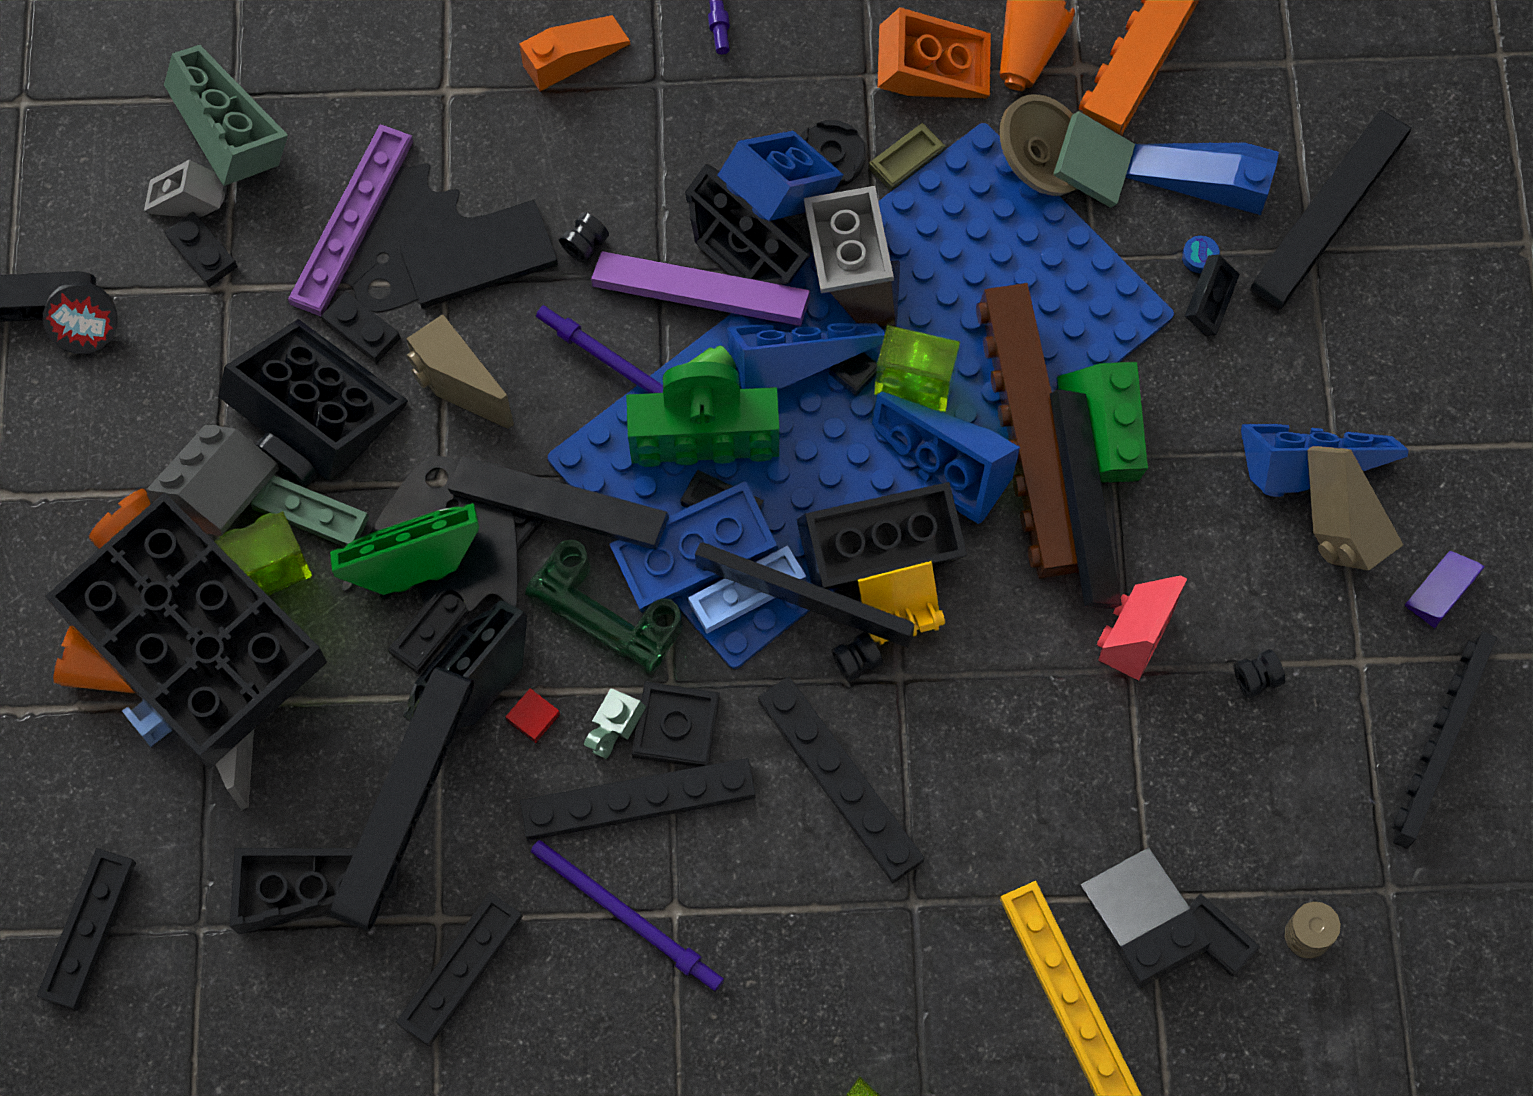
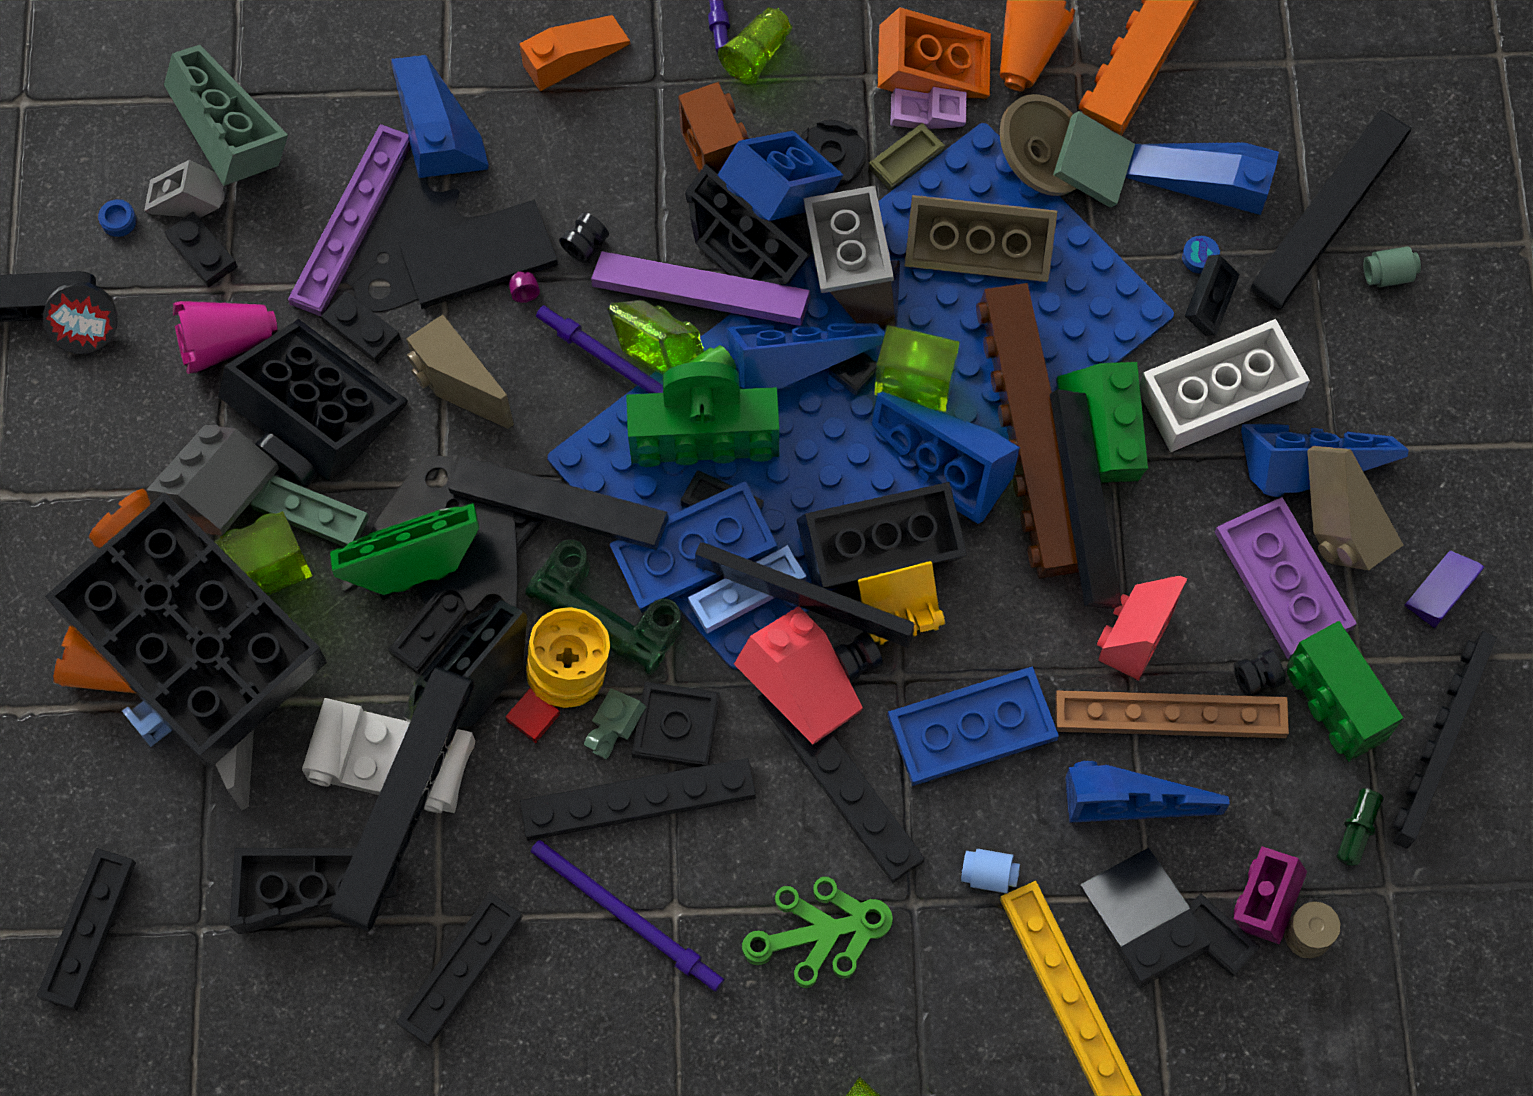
none -> blue tile [98,199,137,237]
none -> dark pink cone [173,301,277,374]
none -> white piece [302,698,476,813]
none -> blue wedge [391,55,489,178]
none -> magenta hinge [509,271,540,303]
none -> yellow wheel [526,607,610,708]
none -> clear neon green slope [607,300,704,375]
none -> dark orange brick [678,82,748,172]
none -> clear neon green plant [718,7,792,84]
none -> coral slope [734,606,863,744]
none -> bright green plant [742,877,893,988]
none -> blue plate [887,666,1059,786]
none -> lavender slope [890,87,967,129]
none -> dark tan slope [905,195,1057,282]
none -> light blue brick [961,848,1020,894]
none -> medium nougat plate [1055,690,1289,738]
none -> blue wedge [1065,761,1230,823]
none -> white brick [1140,319,1310,452]
none -> medium lavender plate [1215,497,1357,660]
none -> magenta brick [1233,846,1307,944]
none -> green brick [1287,621,1403,762]
none -> dark green axle [1337,788,1384,866]
none -> sand green brick [1363,246,1421,288]

